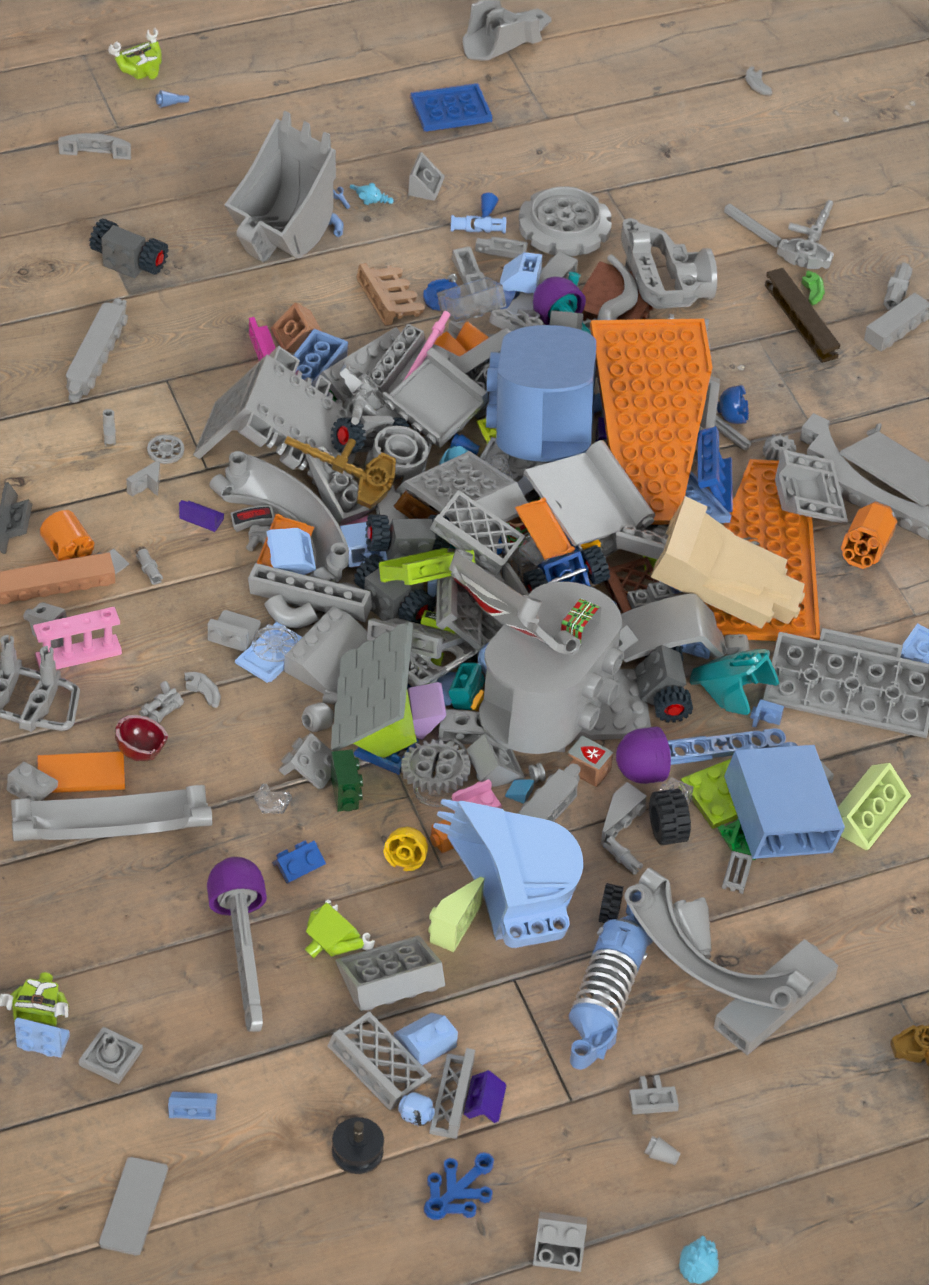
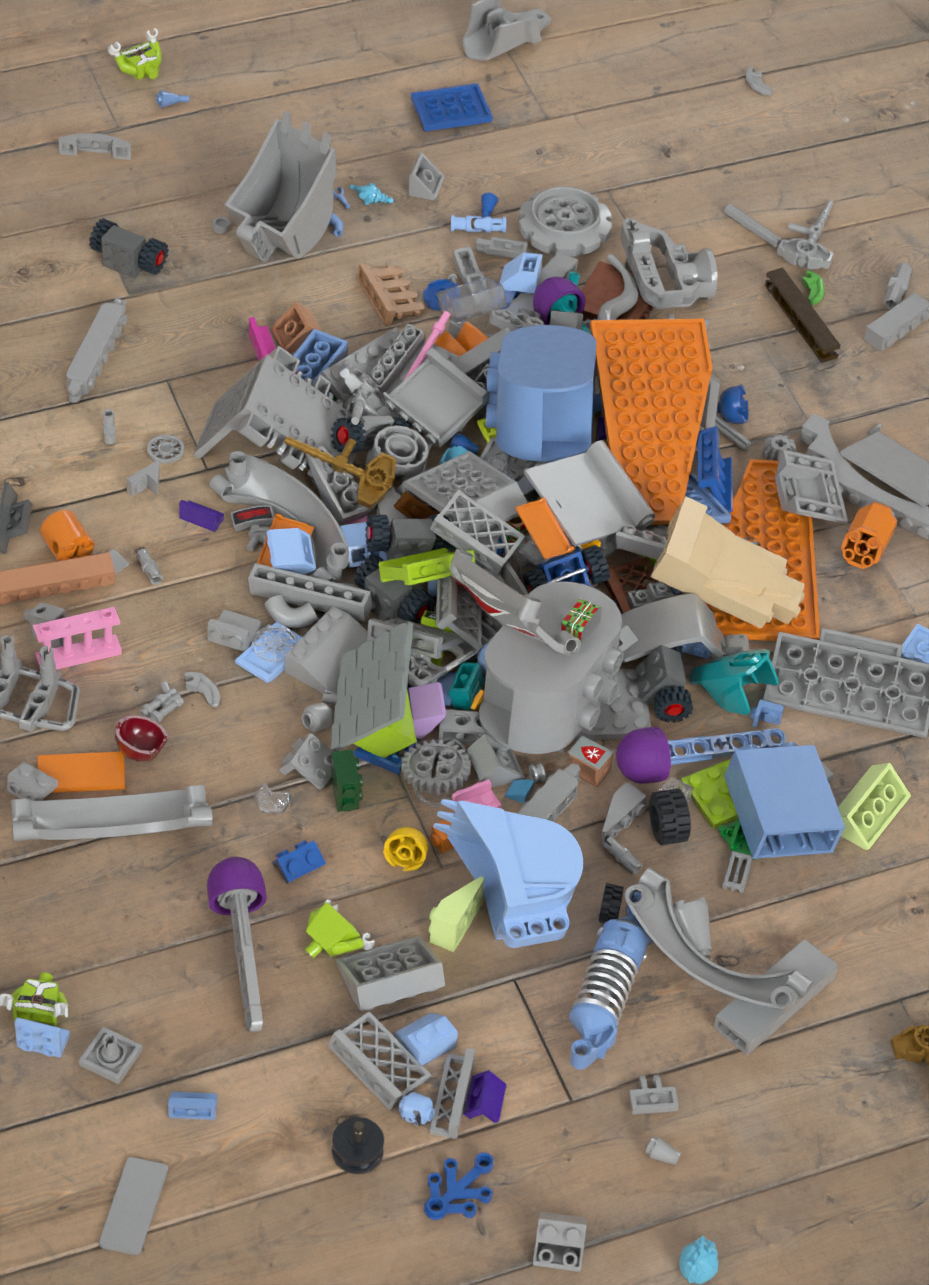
none -> light grey tile [212,217,230,234]

